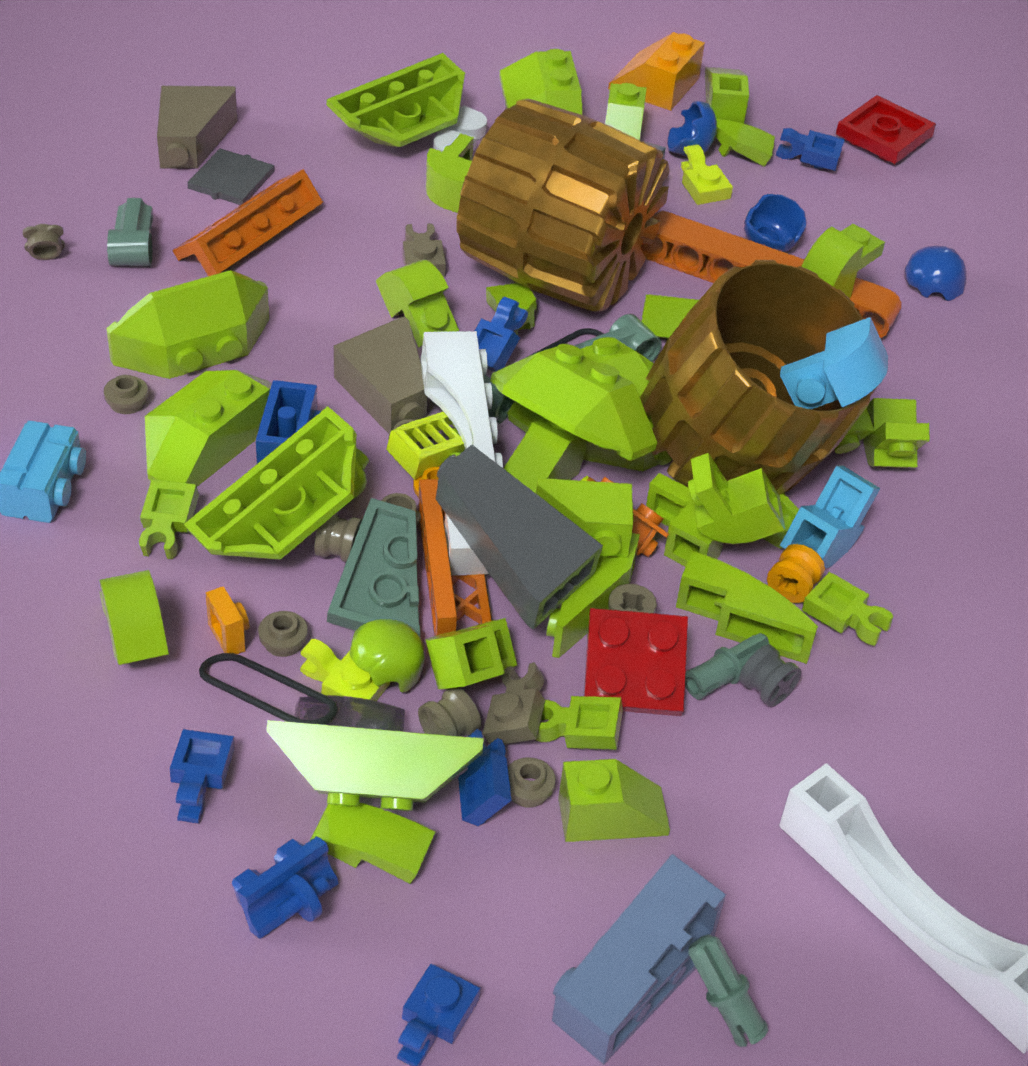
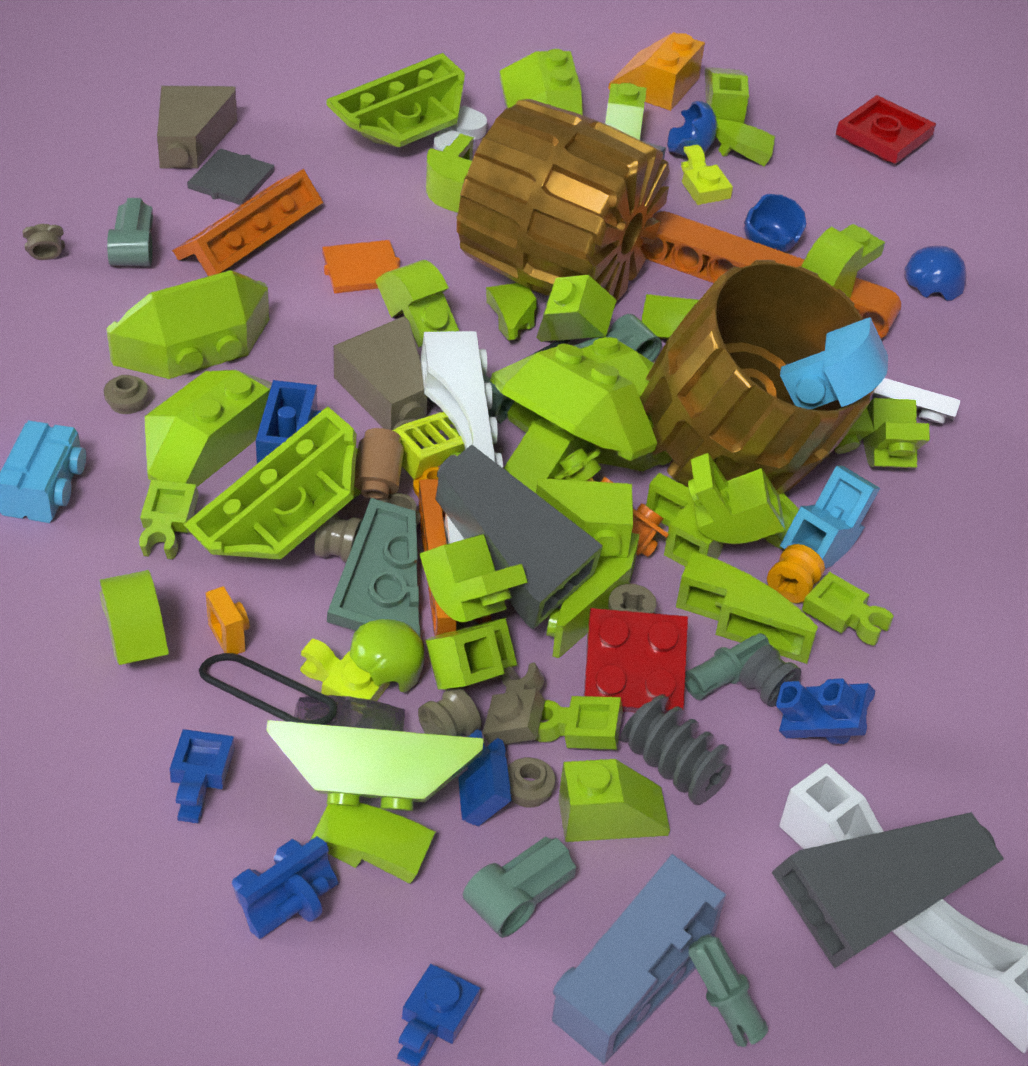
dark tan plate [258,611,308,657] -> none
dark tan plate [402,223,446,277] -> none
blue plate [474,296,529,372] -> none
blue plate [776,128,845,171] -> none
none -> orange piece [322,240,400,293]
none -> medium nougat brick [354,428,404,500]
none -> lime brick [419,534,528,622]
none -> sand green piece [463,836,576,938]
none -> lime slope [536,275,617,342]
none -> lime plate [554,448,601,481]
none -> dark grey piece [620,694,731,805]
none -> dark grey slope [771,812,1004,969]
none -> blue hips [776,678,875,744]
none -> white plate [872,378,961,424]

